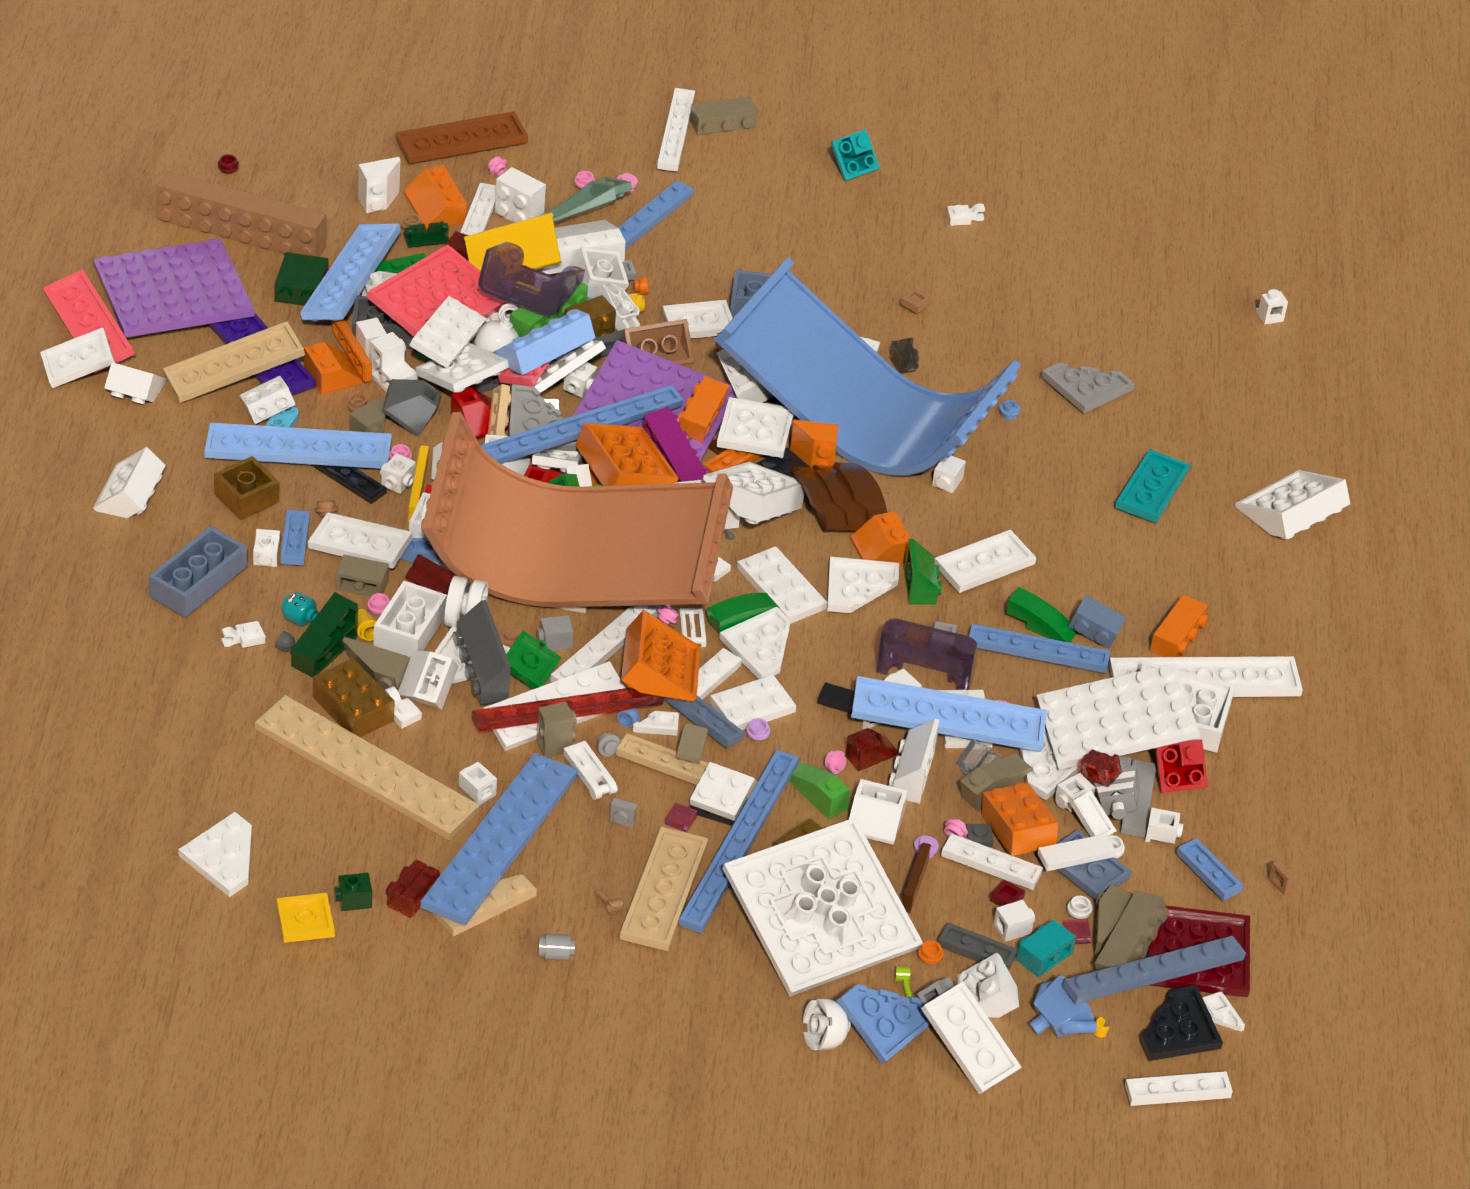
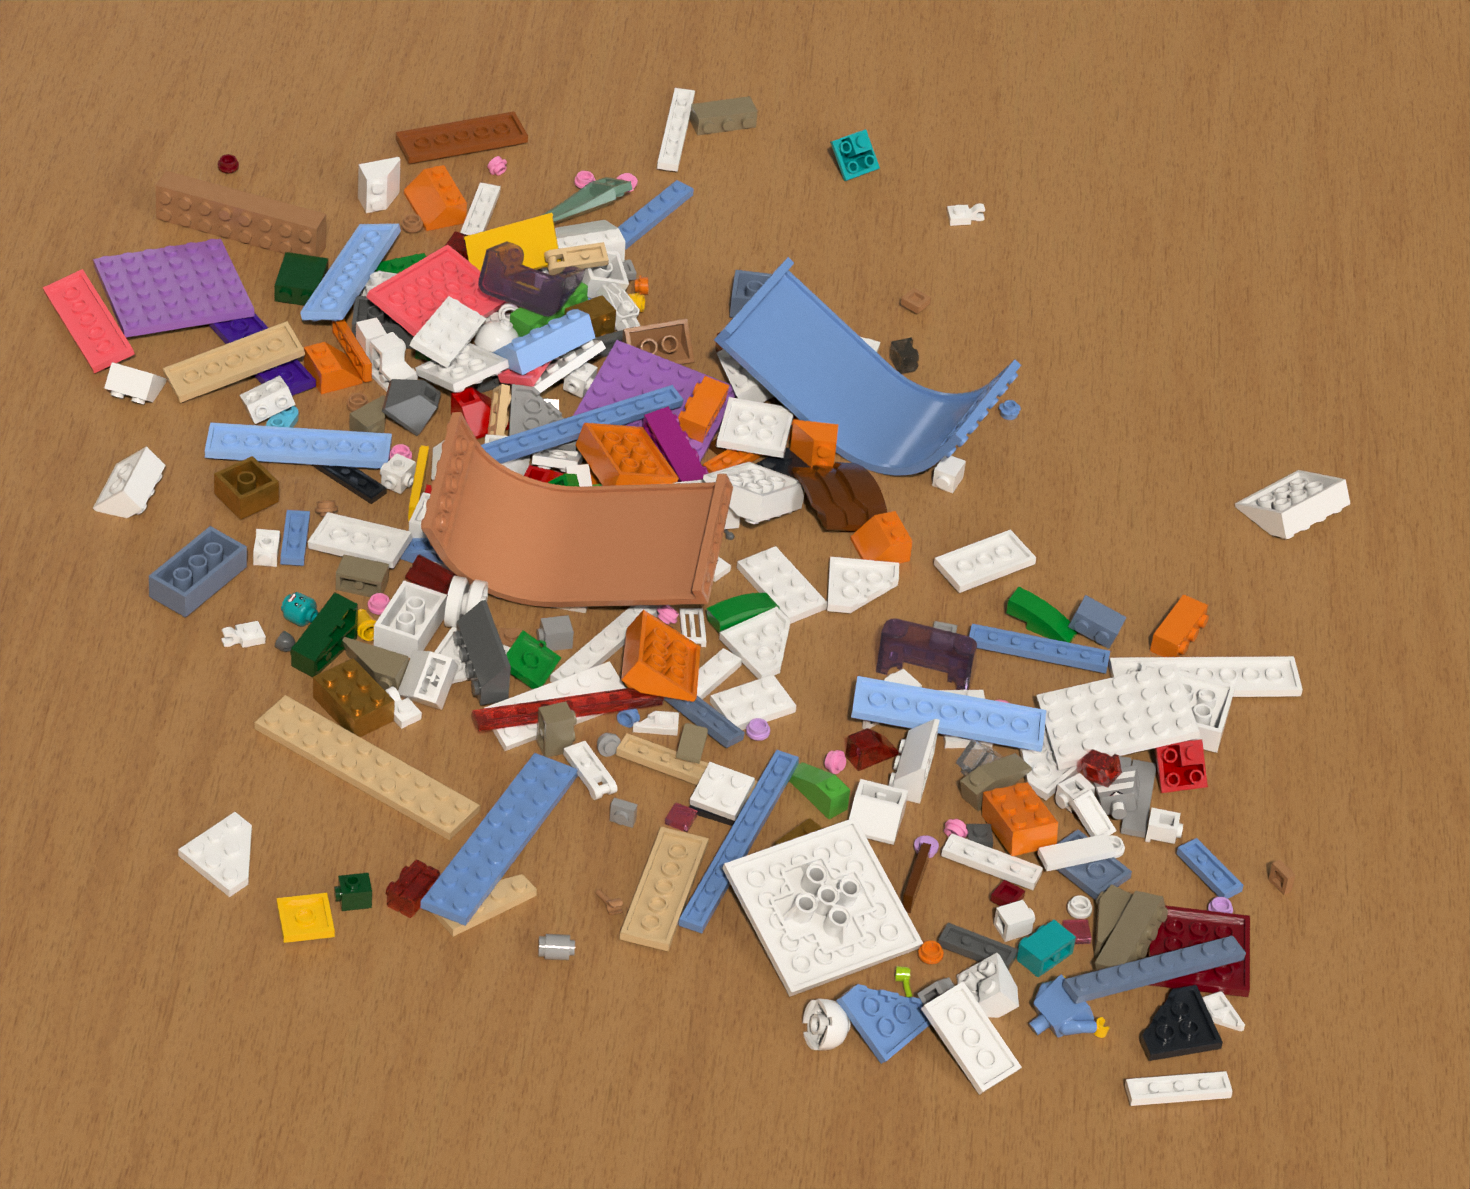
white plate [40,327,115,388] -> none
dark green hinge [403,221,450,247] -> none
white brick [459,762,497,805] -> none
white brick [495,167,546,223] -> none
white plate [662,300,733,339] -> none
black tile [817,682,855,714] -> none
green slope [904,539,942,605] -> none
light grey plate [1041,363,1135,413] -> none
teal plate [1115,449,1191,523] -> none
white brick [1256,289,1288,325] -> none
none -> tan plate [544,242,609,275]
none -> lavender plate [1208,897,1233,913]

